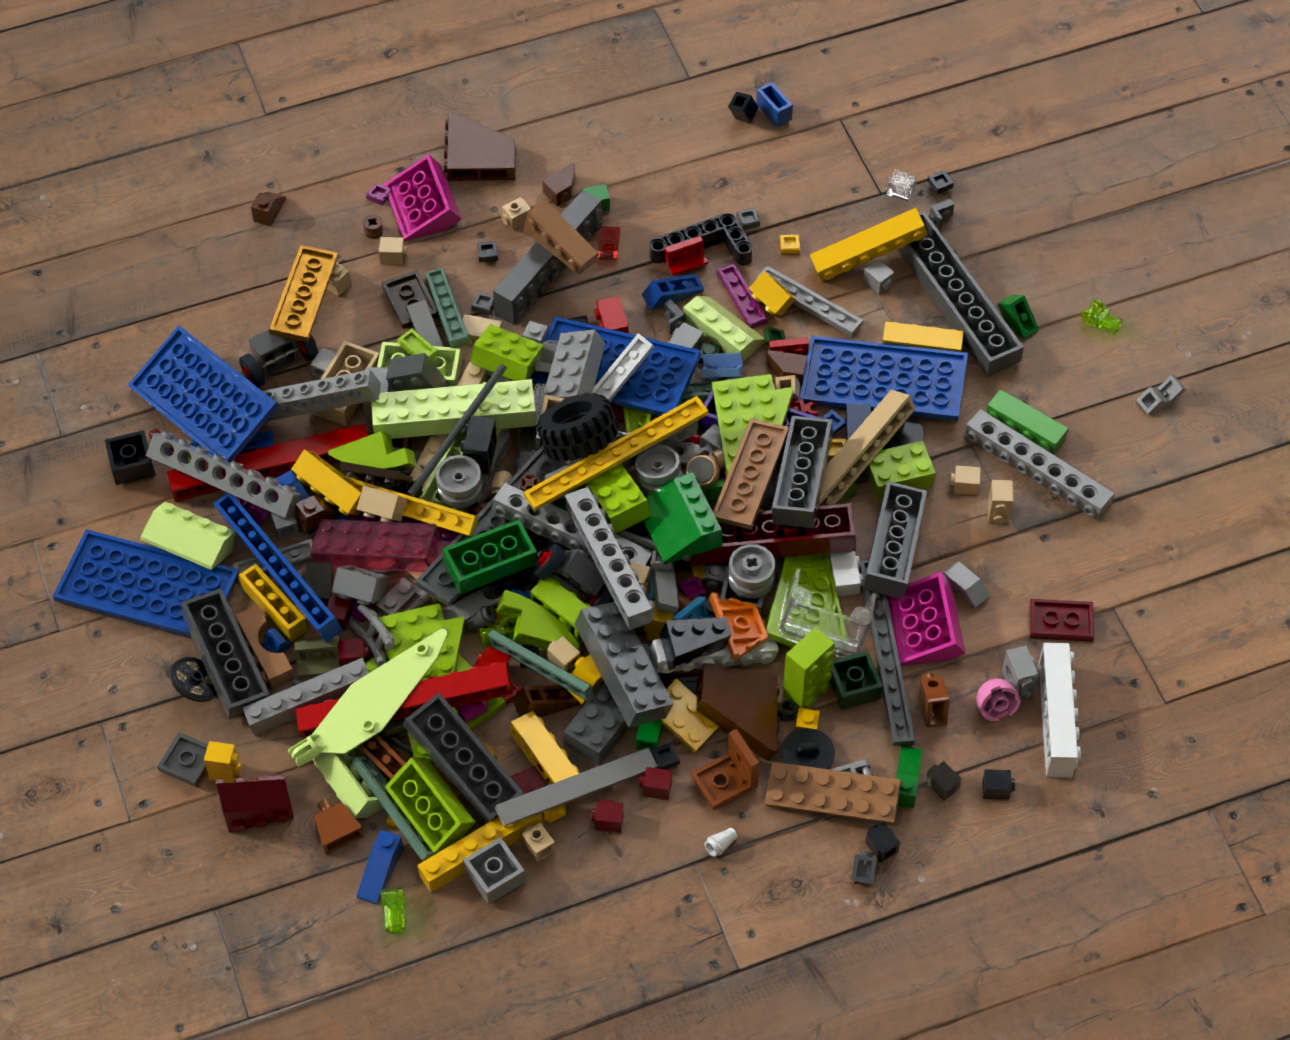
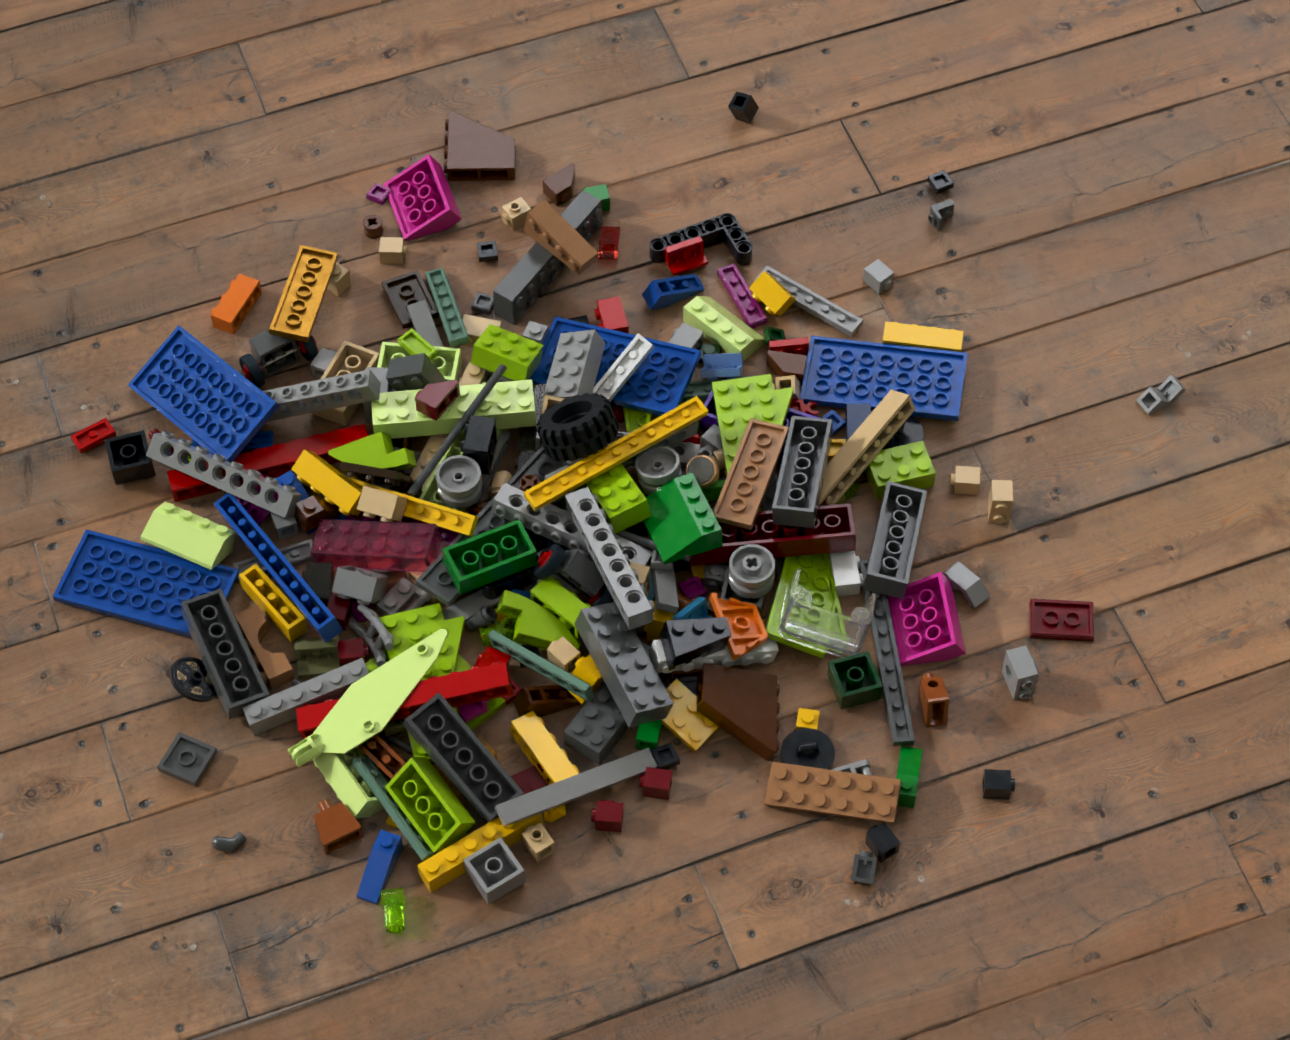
yellow piece [204,741,242,783] -> none
dark red wedge [216,775,294,833] -> none
reddish brown slope [251,192,286,226] -> none
blue tile [262,628,292,653] -> none
light grey slope [535,340,558,372] -> none
dark grey bracket [664,299,685,335] -> none
dark orange bracket [691,729,759,810] -> none
white cone [705,828,738,857] -> none
dark grey tile [736,208,760,230] -> none
blue piece [756,82,793,127] -> none
black plate [778,700,798,721] -> none
yellow tile [780,235,800,254] -> none
lime brick [783,627,835,709] -> none
yellow brick [810,208,928,282] -> none
clear brick [885,169,916,202] -> none
dark grey brick [897,211,1024,376] -> none
clear smoke brick [926,761,962,801] -> none
light grey brick [965,409,1114,520] -> none
bright pink cylinder [976,678,1021,722] -> none
bright green brick [986,389,1068,455] -> none
green slope [997,295,1039,339] -> none
white brick [1038,643,1081,778] -> none
clear neon green connector [1081,299,1123,334] -> none
none -> red plate [70,418,117,454]
none -> orange brick [210,273,262,335]
none -> dark grey arm [212,832,246,852]
none -> slope [415,380,460,421]

